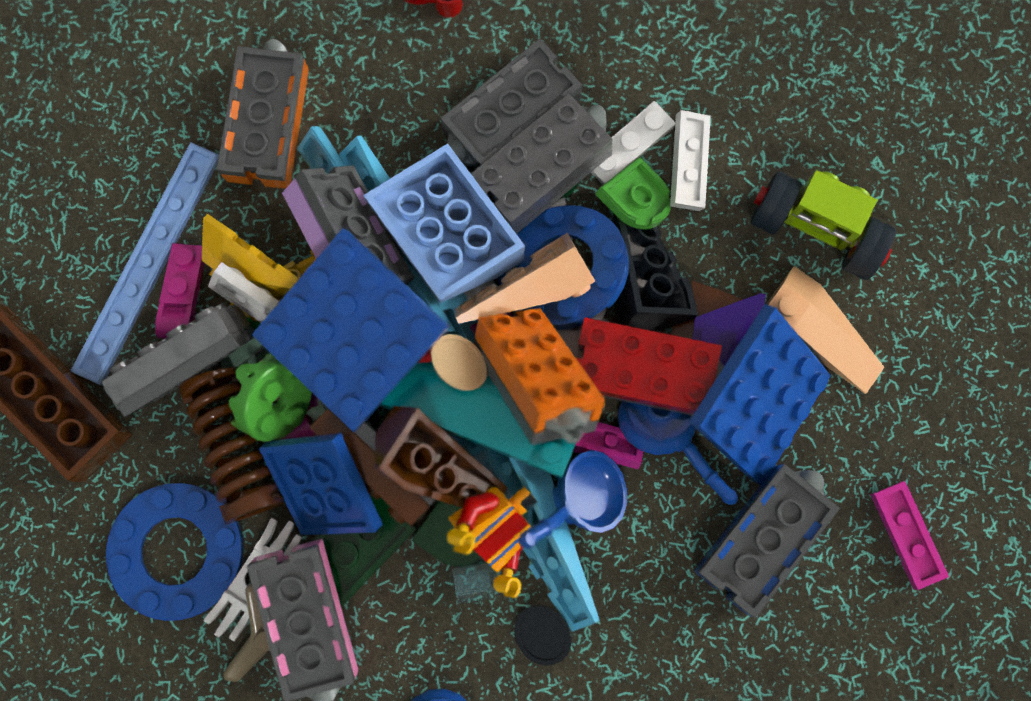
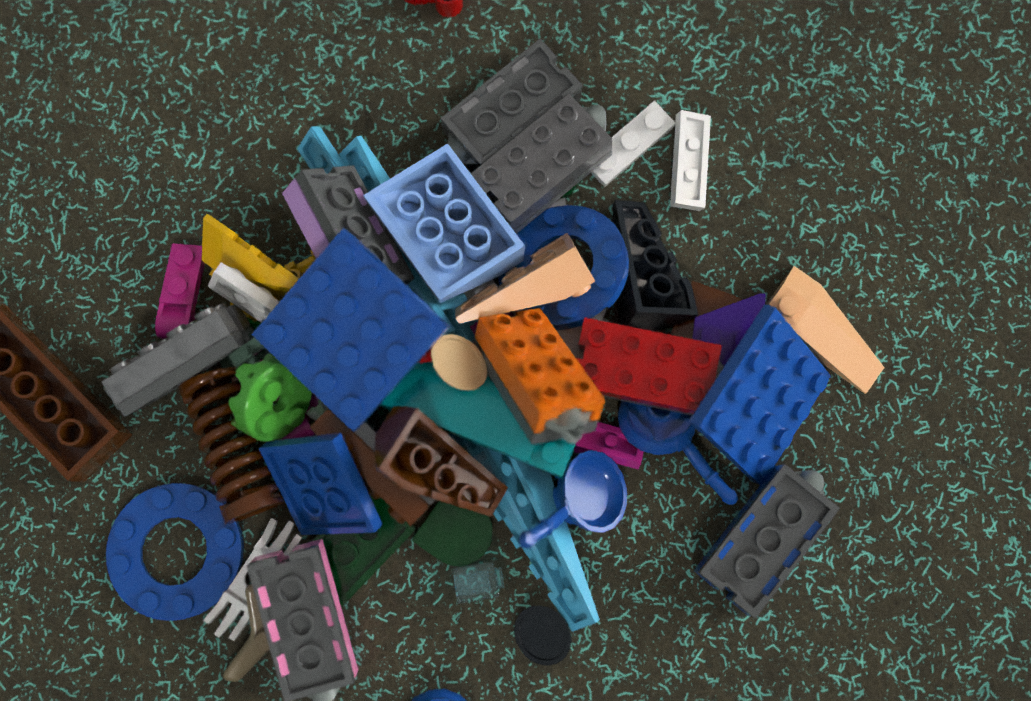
light blue tile [70,142,219,386] -> none
dark grey piece [217,39,309,189] -> none
torso [447,486,538,598] -> none
bright green tile [595,157,671,229] -> none
brick [750,170,896,281] -> none
dark pink plate [870,481,949,590] -> none

